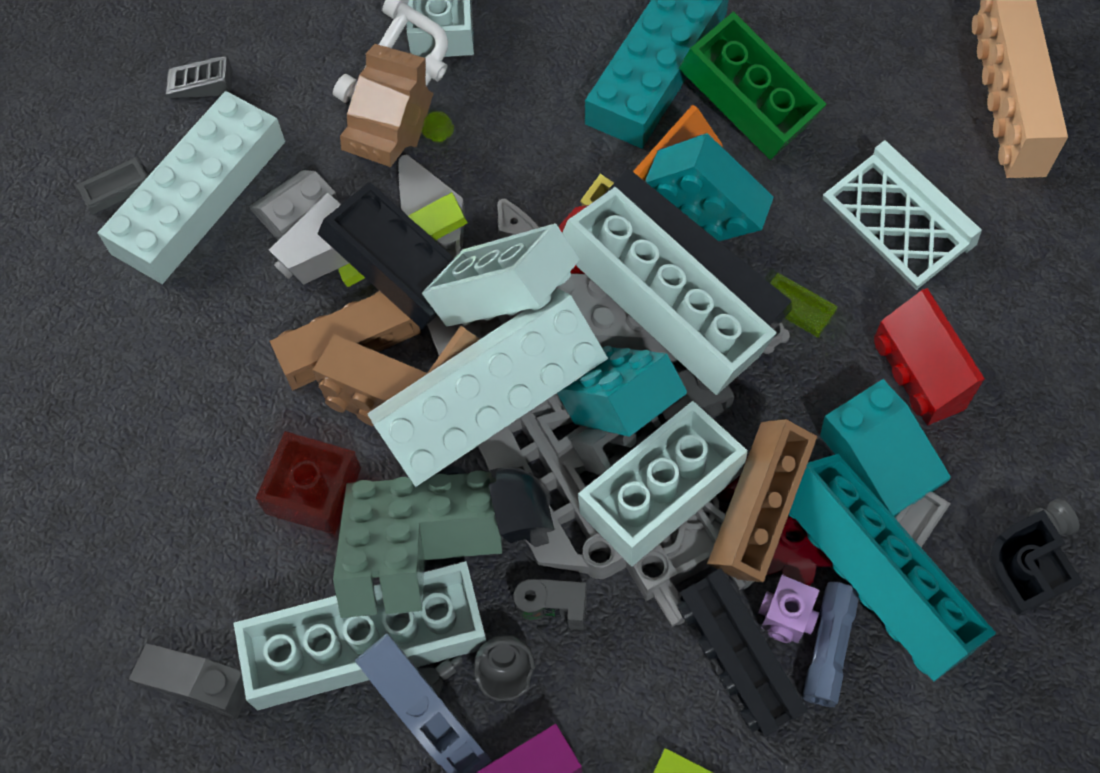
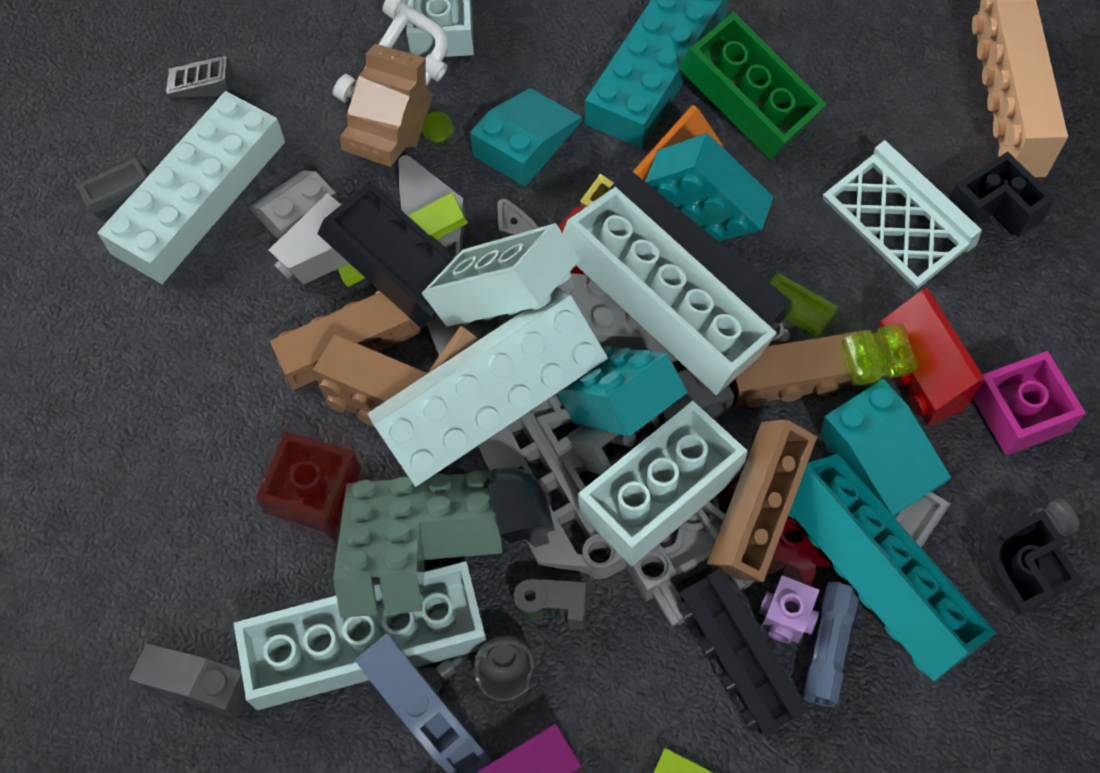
none -> teal slope [470,88,582,187]
none -> medium nougat brick [730,330,882,408]
none -> clear neon green piece [842,324,918,385]
none -> black brick [949,151,1056,237]
none -> dark pink brick [973,351,1086,456]

